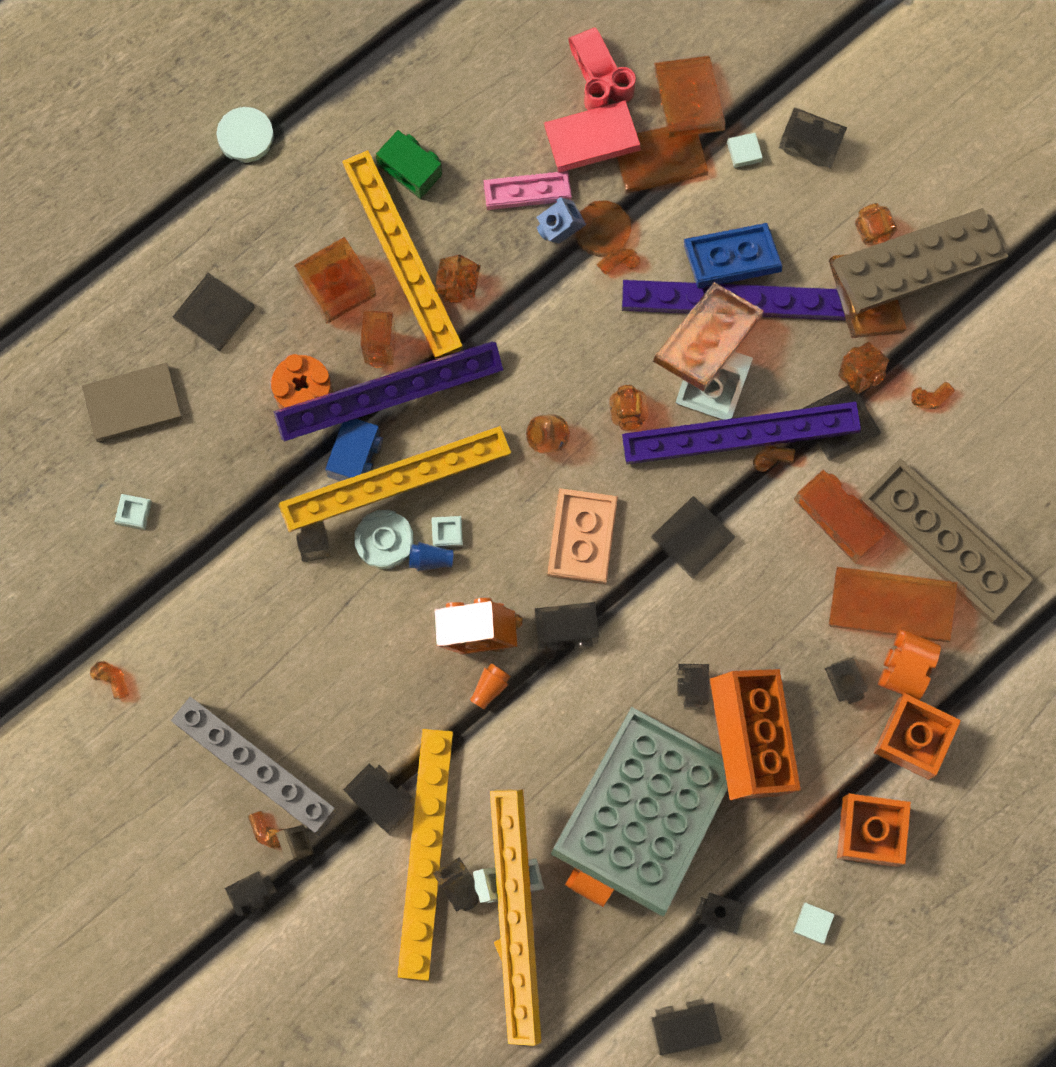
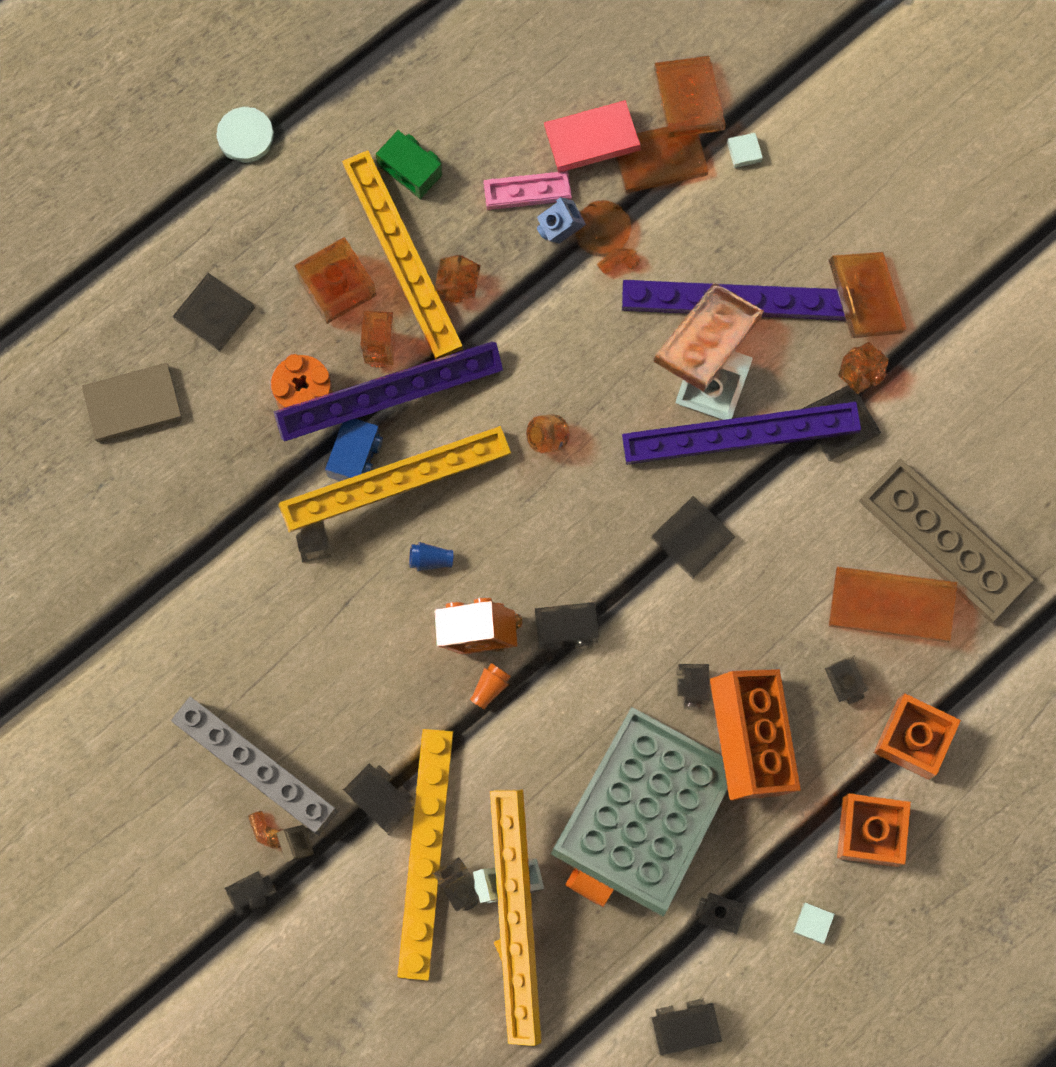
clear orange arm [90,661,129,700] -> none
light aqua tile [114,494,152,530] -> none
light aqua tile [354,510,414,569] -> none
light aqua tile [432,516,463,548] -> none
light nougat tile [547,488,618,584] -> none
coral piece [568,27,636,110] -> none
clear orange head [609,385,649,431] -> none
blue tile [684,223,782,289] -> none
clear orange arm [753,445,795,472] -> none
clear smoke brick [779,107,847,168] -> none
clear orange brick [794,469,886,563] -> none
dark tan plate [832,208,1008,314] -> none
clear orange head [855,203,898,246] -> none
orange brick [878,629,941,700] -> none
clear orange arm [911,382,954,409] -> none

